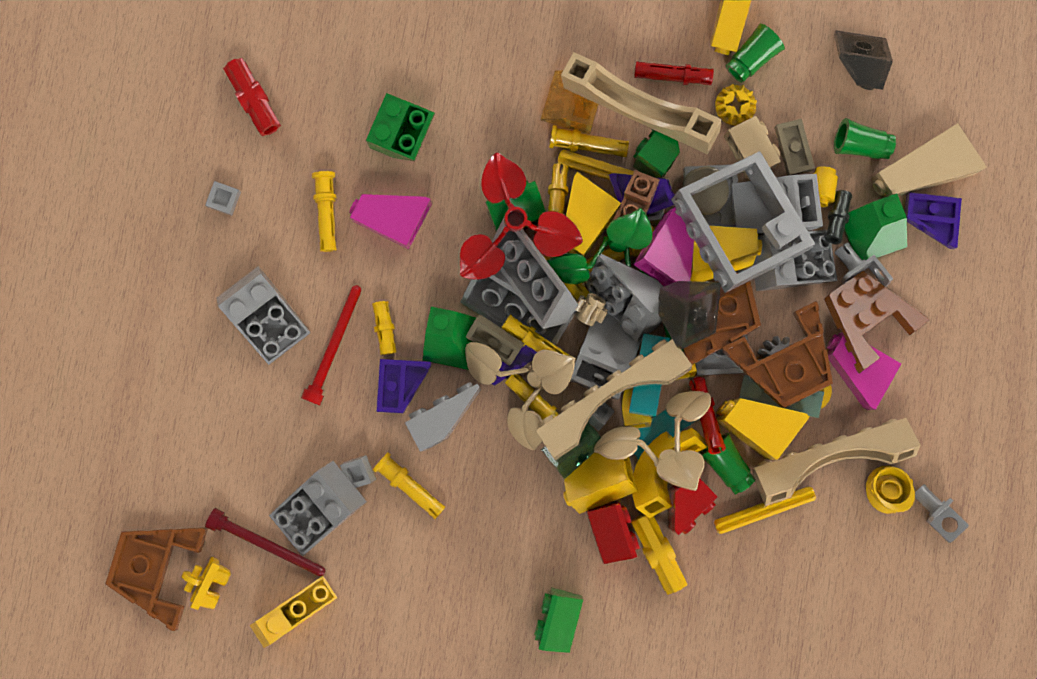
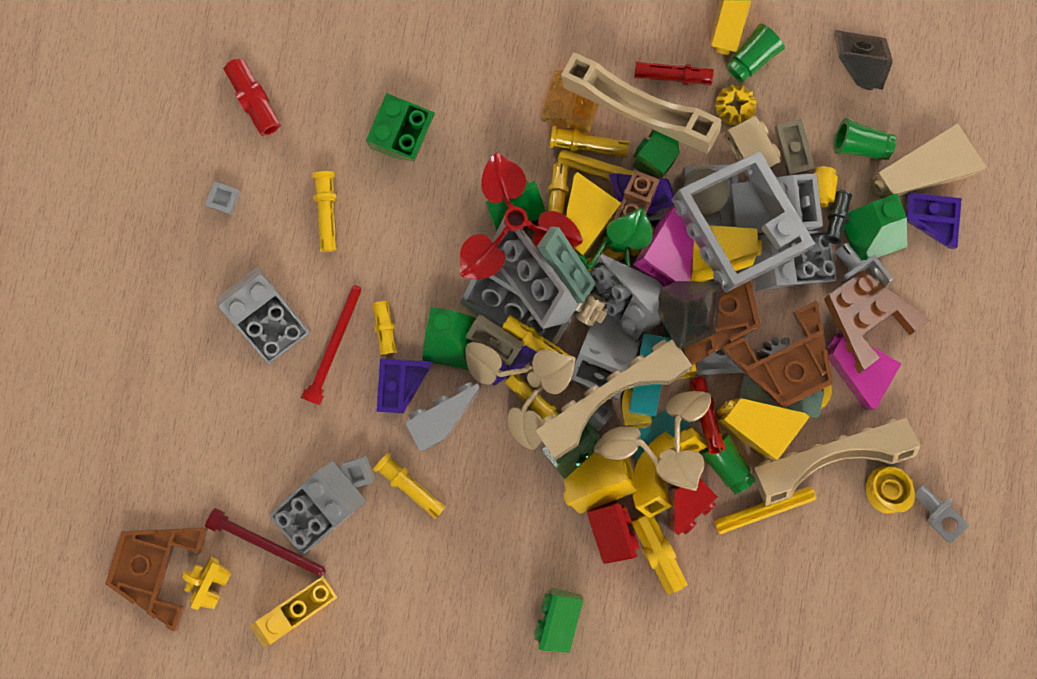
dark pink slope [349,194,432,250] -> none
none -> sand green plate [537,227,596,303]

